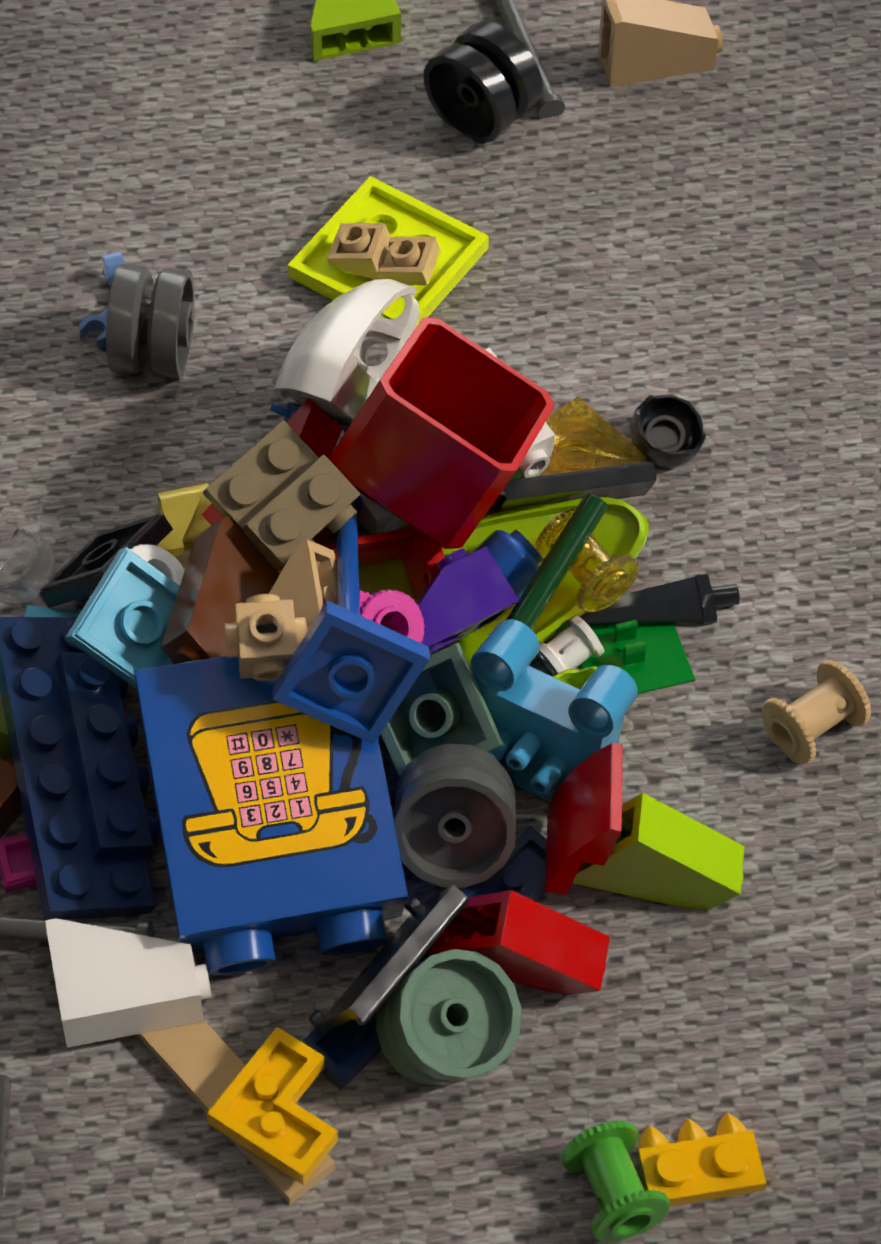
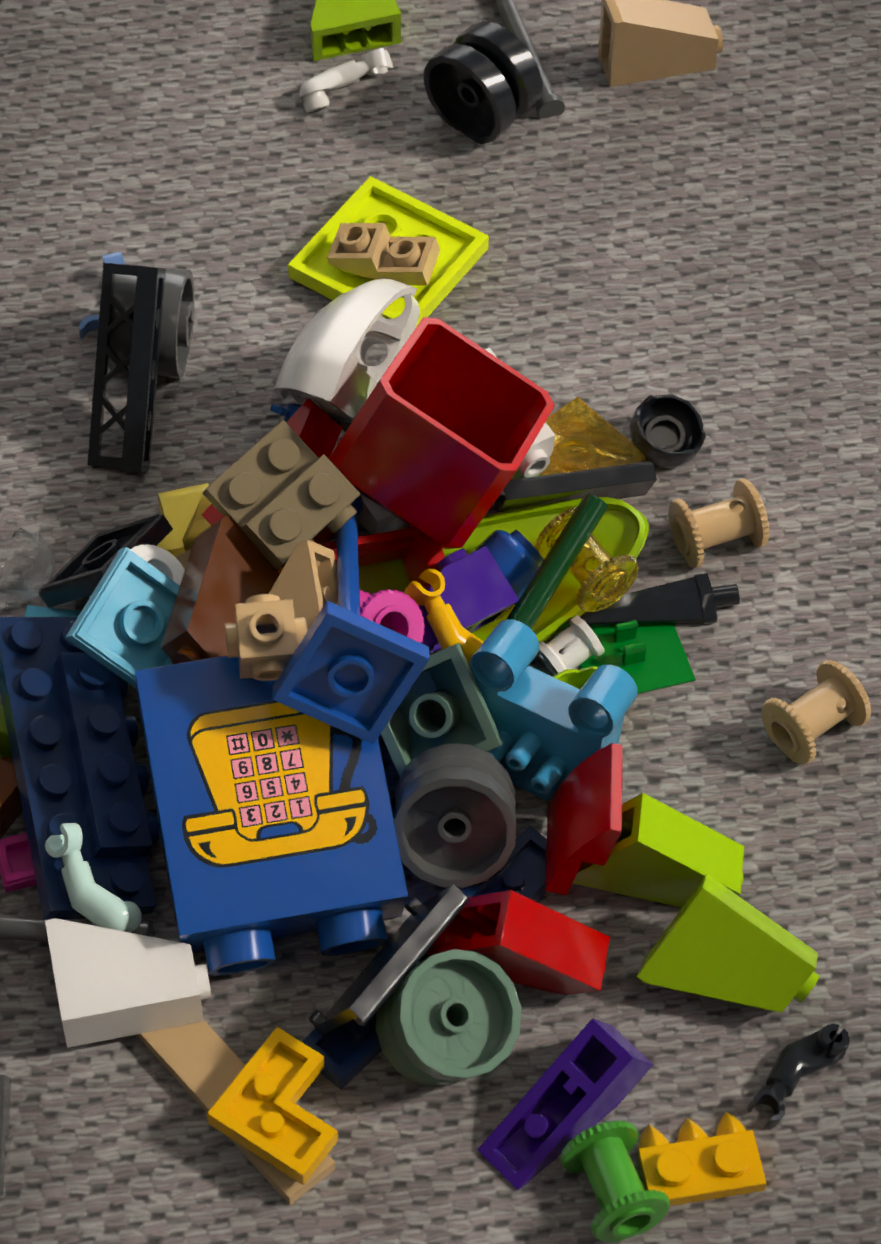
none -> light aqua arm [45,823,142,932]
none -> black fence [87,263,166,473]
none -> white arm [299,49,393,113]
none -> yellow arm [404,569,483,678]
none -> dark purple slope [477,1018,653,1190]
none -> lime slope [637,874,820,1013]
none -> tan hose [668,478,769,569]
none -> black arm [747,1024,850,1130]

